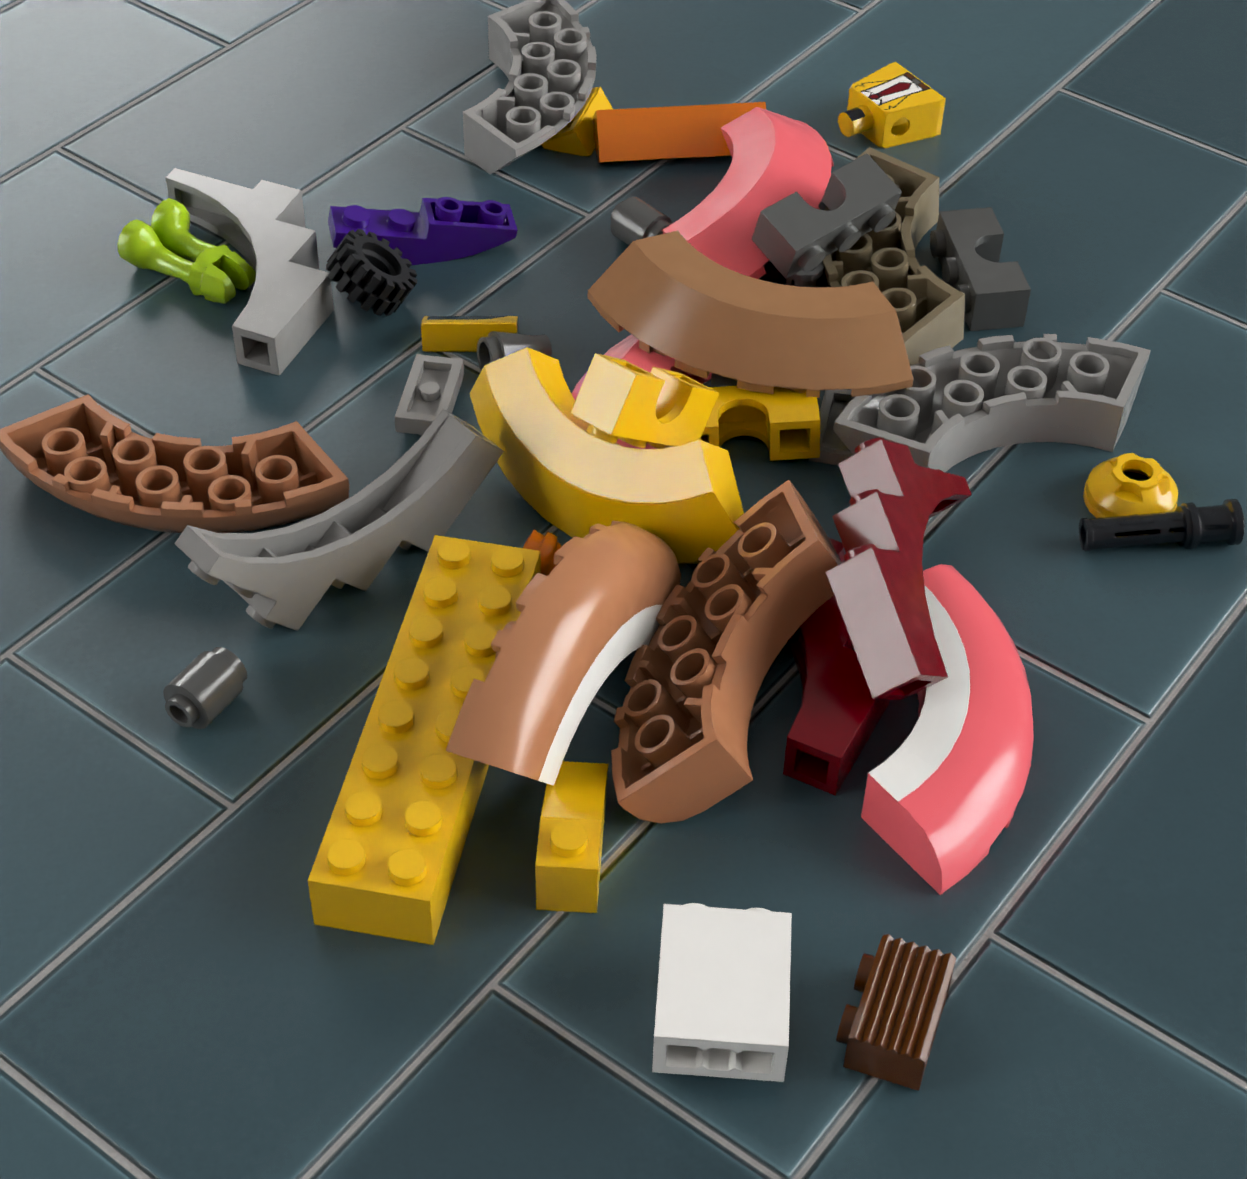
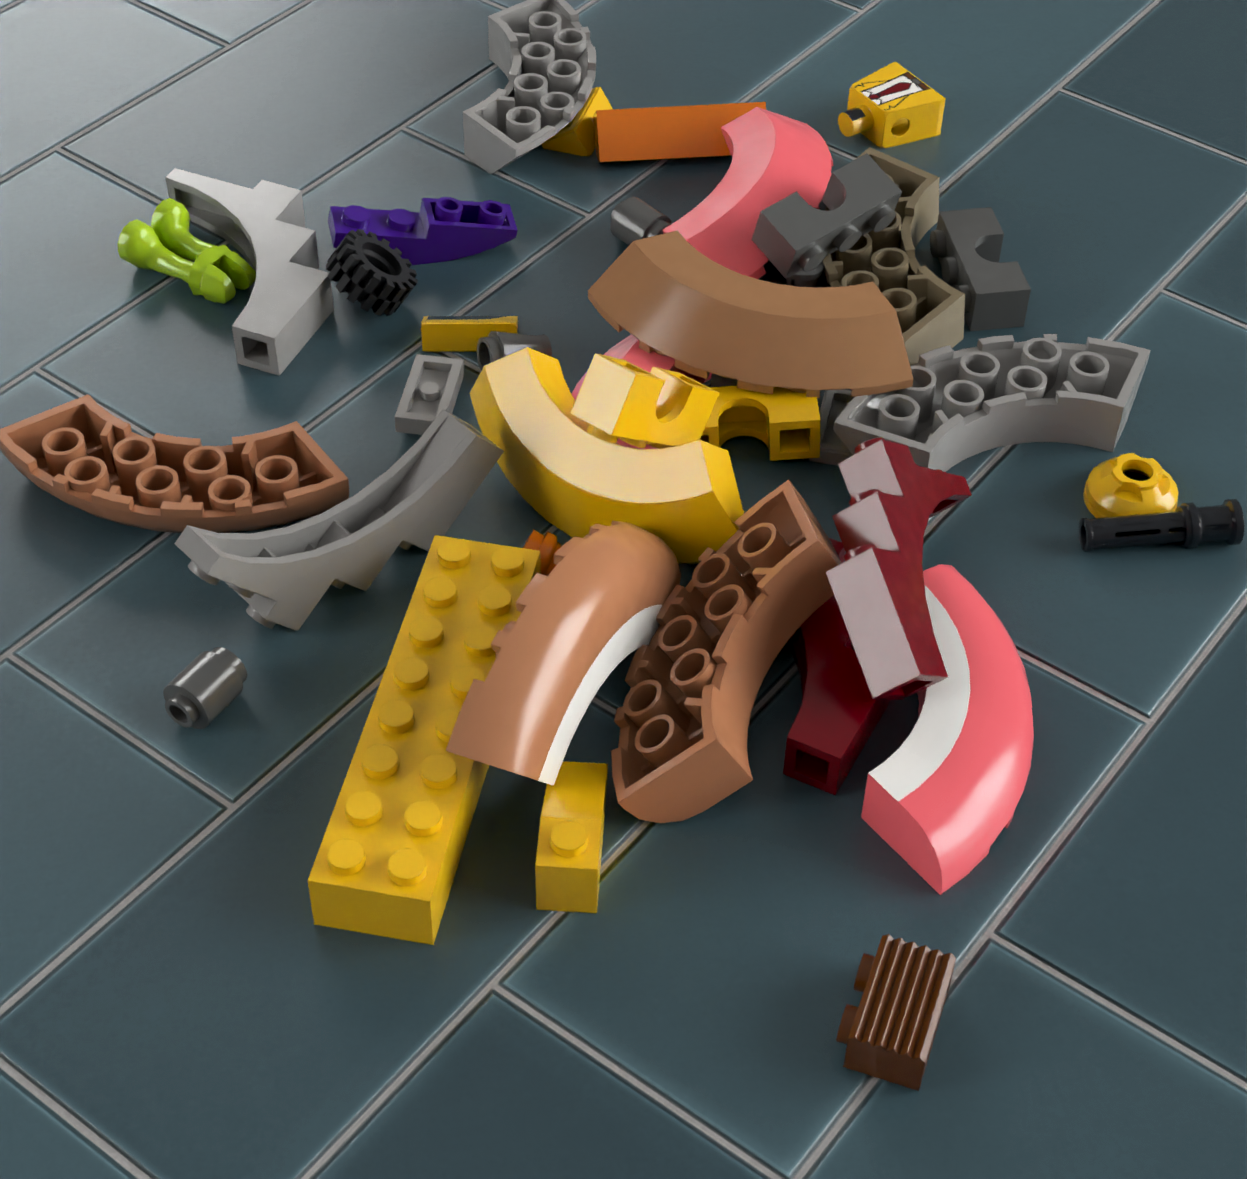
white brick [652,903,792,1082] -> none

